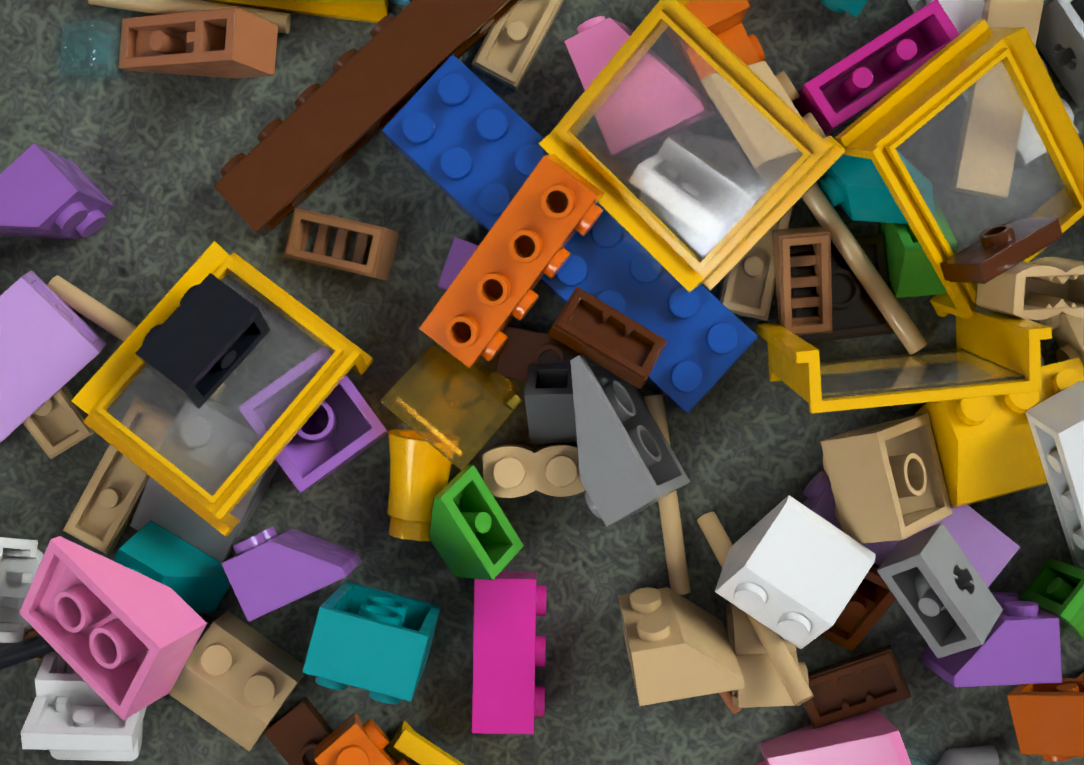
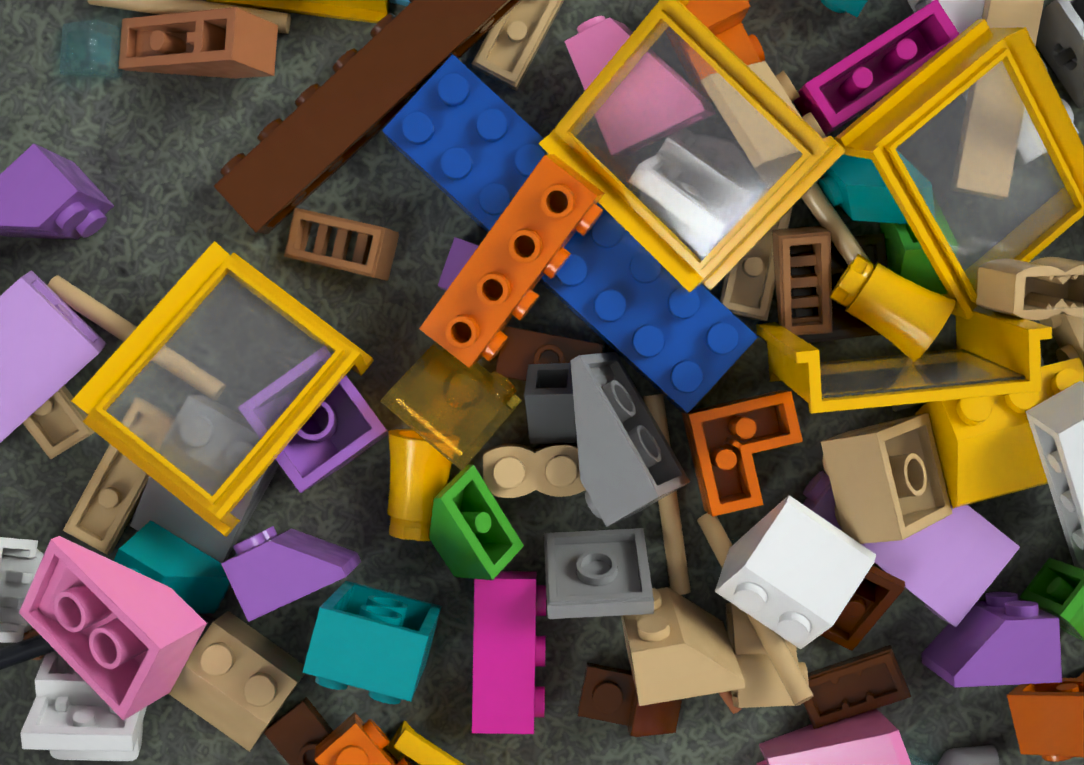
black brick [135,273,270,409] -> none
reddish brown plate [548,286,668,389] -> none
light grey brick [877,522,1003,658] -> none
reddish brown plate [940,218,1063,284] -> none
none -> light grey tile [544,528,654,619]
none -> reddish brown slope [577,662,682,737]
none -> orange brick [682,390,803,517]
none -> yellow plant [829,254,956,362]

